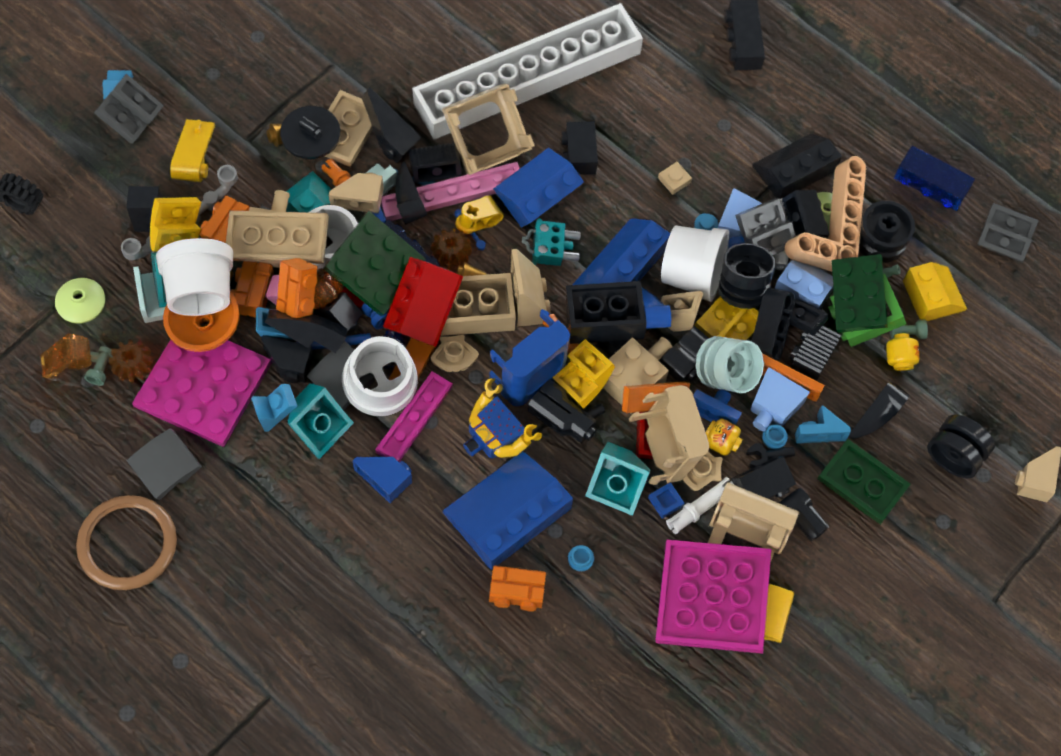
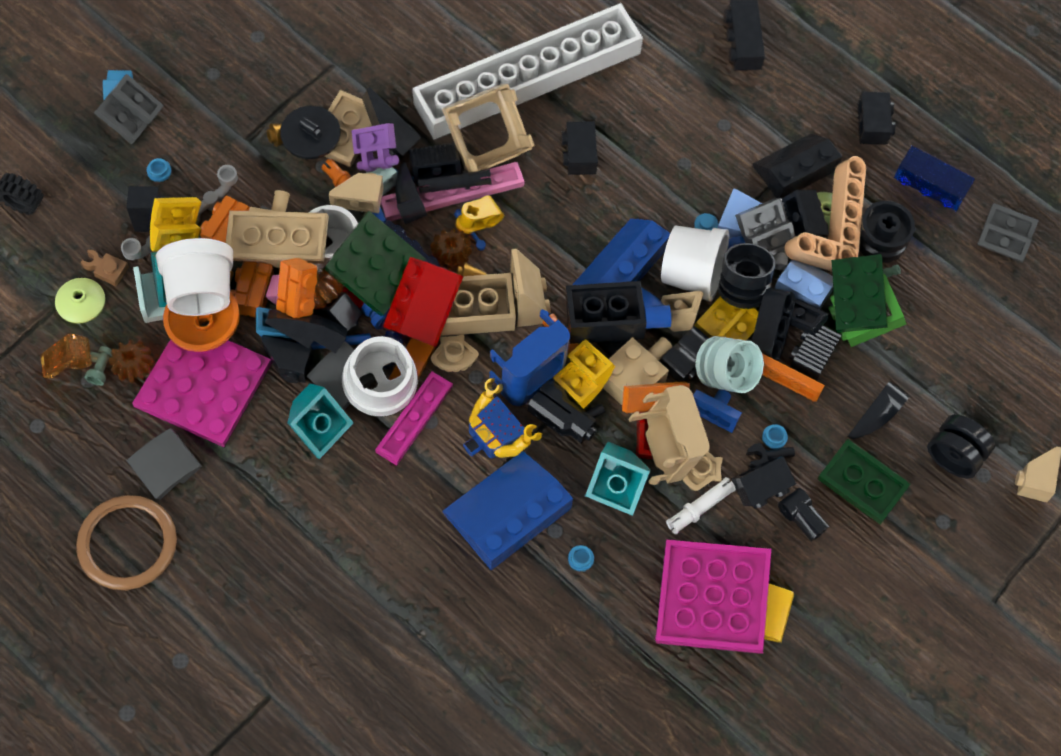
yellow door [170,119,215,182] -> none
dark azure slope [251,384,297,432] -> none
teal slope [286,171,332,213] -> none
blue slope [353,457,412,503] -> none
orange brick [489,565,546,611] -> none
blue slope [493,148,584,228] -> none
teal piece [522,218,581,266] -> none
blue plate [648,482,685,519] -> none
tan plate [658,162,692,195] -> none
yellow head [706,418,743,456] -> none
tan piece [708,482,799,560] -> none
light blue torso [750,367,810,431] -> none
dark azure slope [795,406,851,443] -> none
yellow head [886,333,920,371] -> none
sand green piece [890,307,928,339] -> none
yellow slope [903,262,967,321] -> none
none -> medium nougat plate [81,250,129,287]
none -> dark azure plate [147,158,171,182]
none -> medium lavender plate [351,123,399,172]
none -> black pin [418,169,491,194]
none -> black brick [857,91,895,145]

